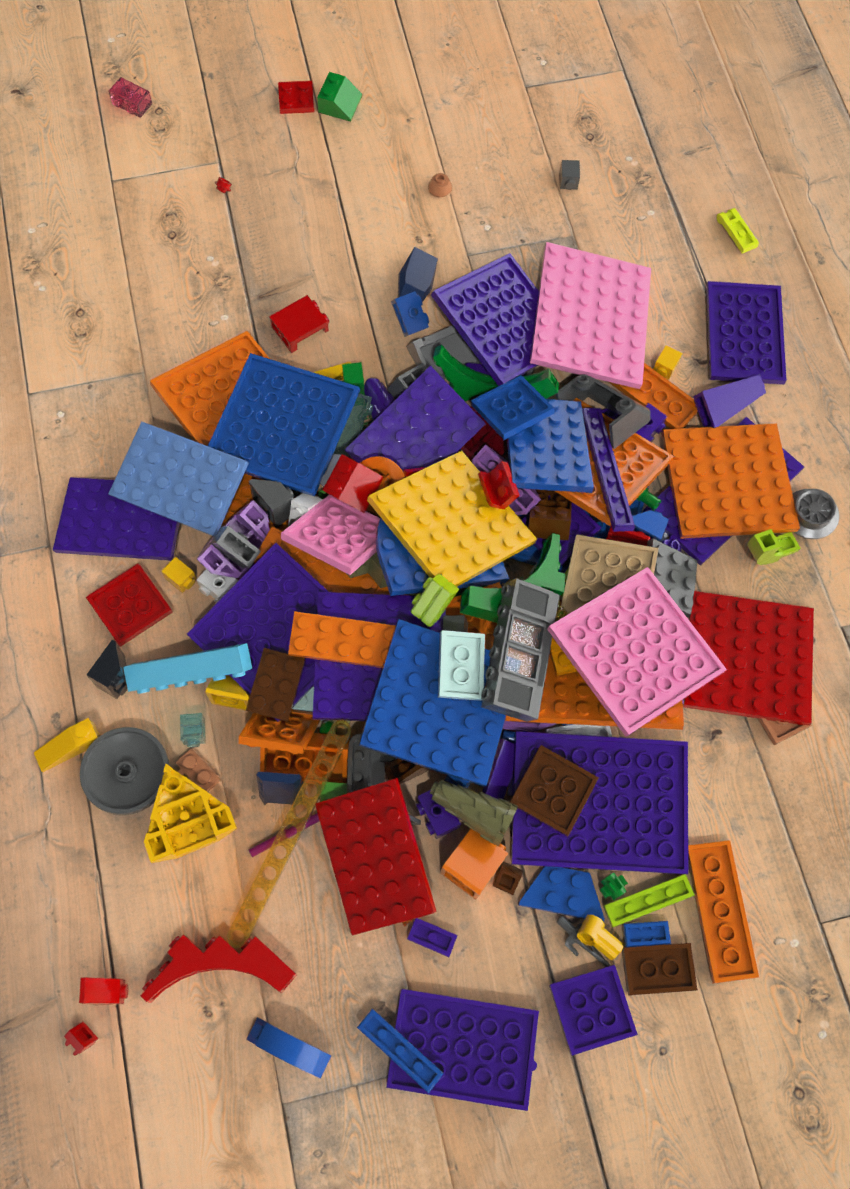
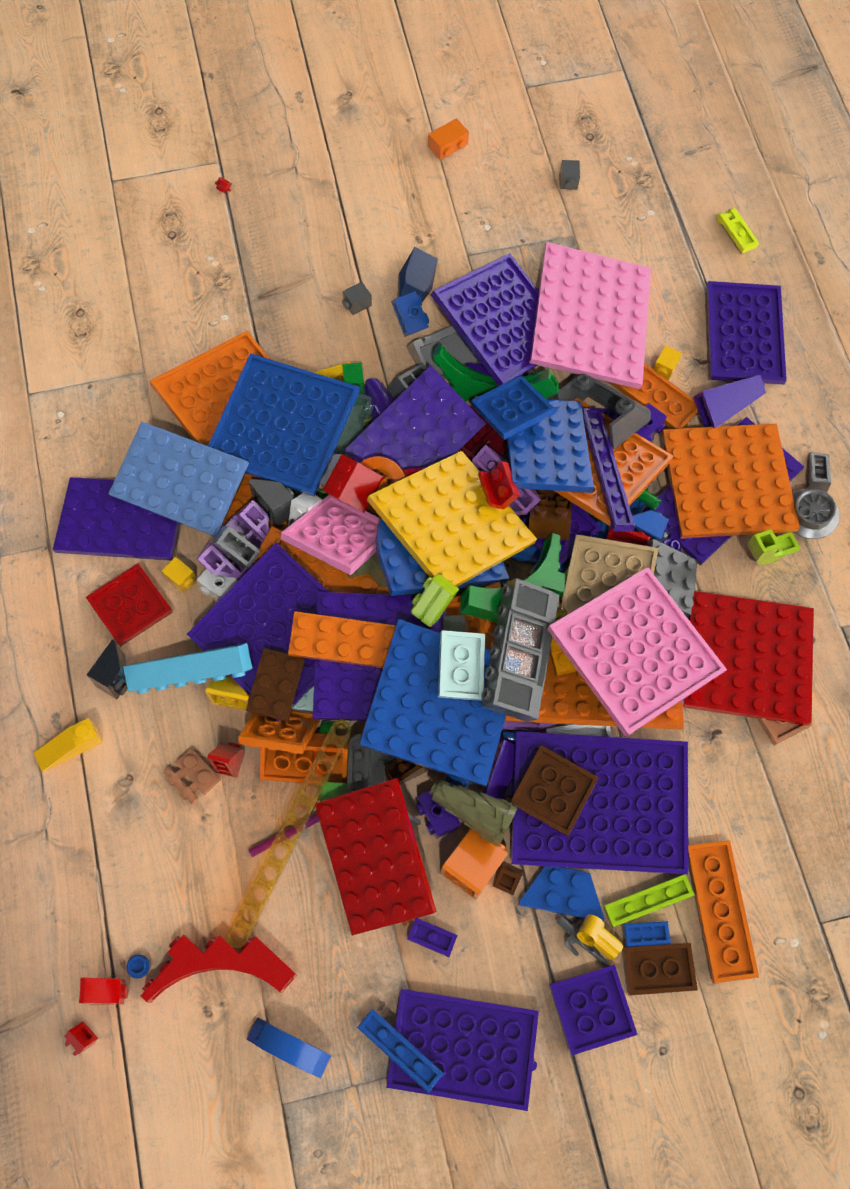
dark grey dish [80,727,170,815] -> none
clear pink brick [108,77,152,118] -> none
yellow wedge [144,764,237,863] -> none
clear light blue brick [180,713,206,747] -> none
dark blue slope [256,772,304,808] -> none
red panel [269,295,329,353] -> none
red plate [278,80,314,114] -> none
green slope [317,72,362,122] -> none
nougat cone [428,173,452,197] -> none
green gear [599,873,628,901] -> none
none -> blue plate [126,954,150,979]
none -> red slope [207,742,245,778]
none -> dark grey brick [342,282,372,315]
none -> orange brick [428,118,469,160]
none -> flat silver slope [808,452,831,492]

